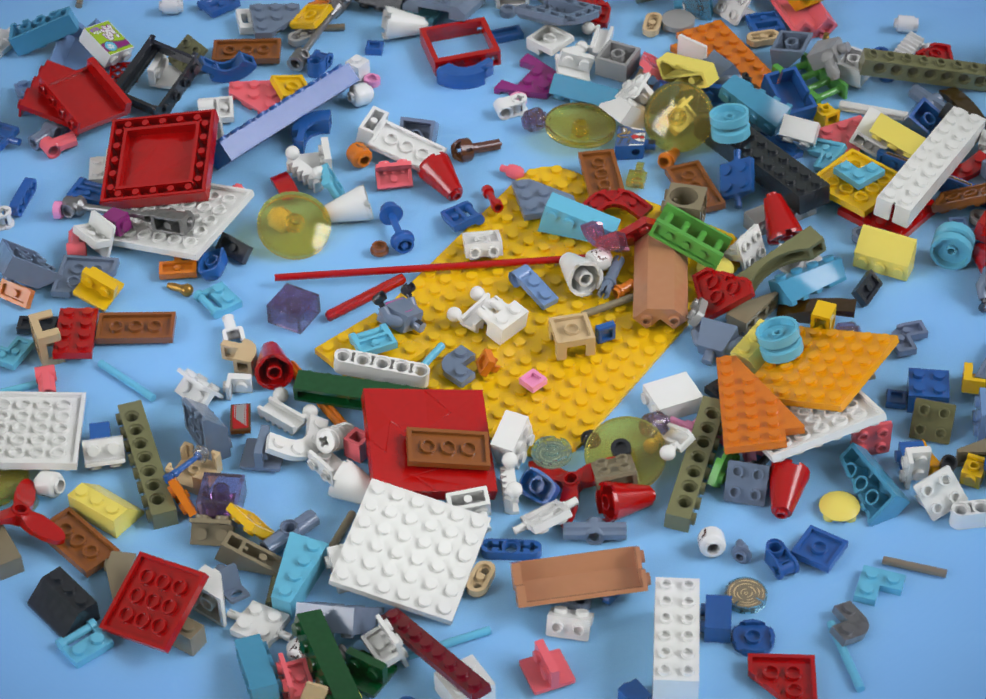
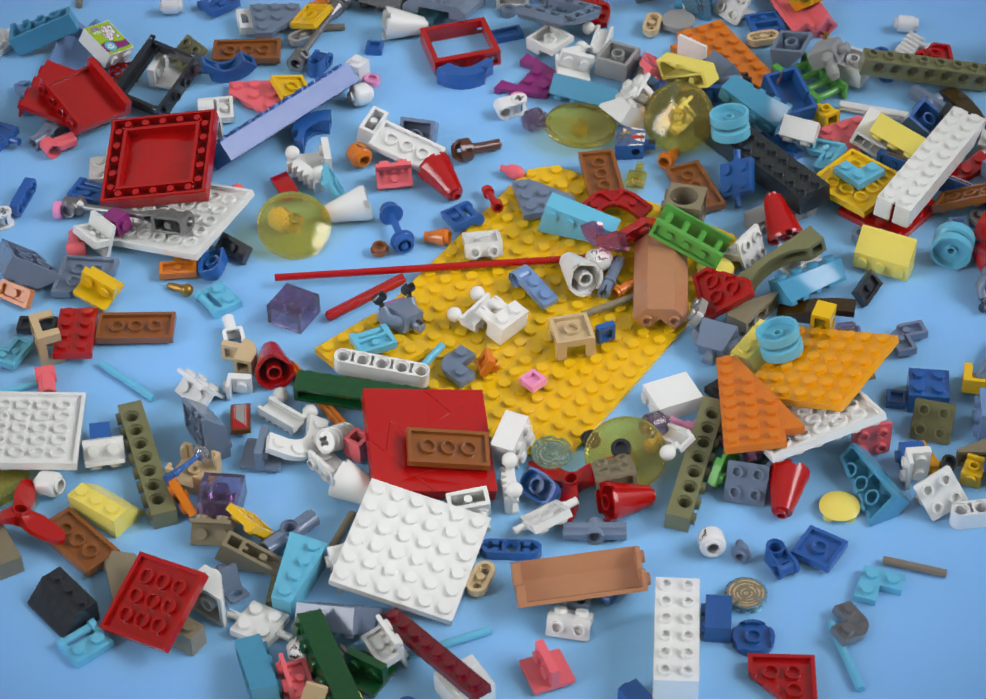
none -> orange cone [423,228,452,246]

